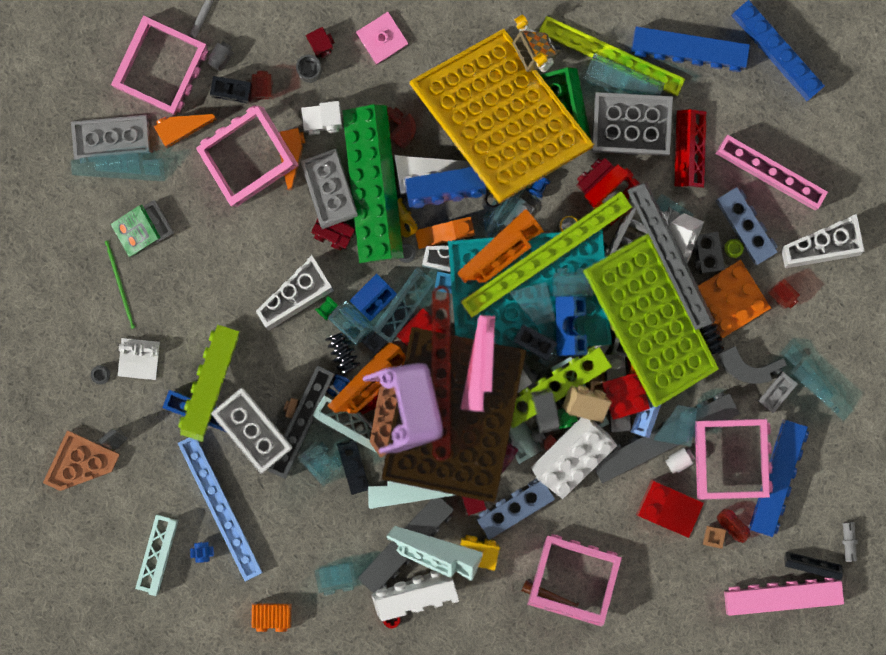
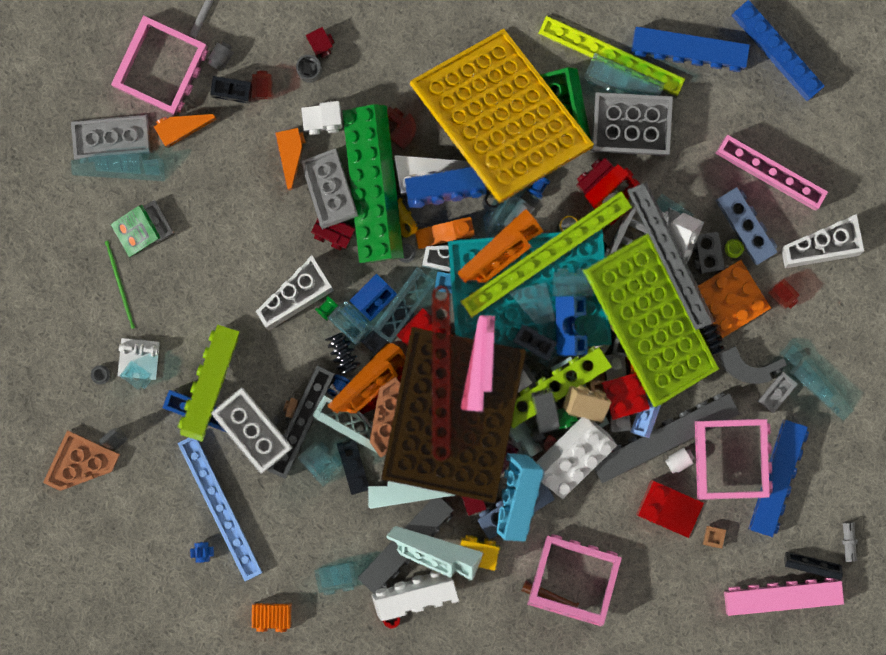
light aqua fence [135,514,179,596] -> none
bright pink window [196,105,299,207] -> none
bright pink plate [356,12,409,65] -> none
lavender windscreen [363,363,443,453] -> none
torso [512,14,561,72] -> none
clear light blue wing [654,405,697,446] -> none
red fence [674,109,706,188] -> none
clear red plate [717,509,751,543] -> none
none -> clear light blue brick [120,361,152,390]
none -> medium azure wedge [497,453,544,542]

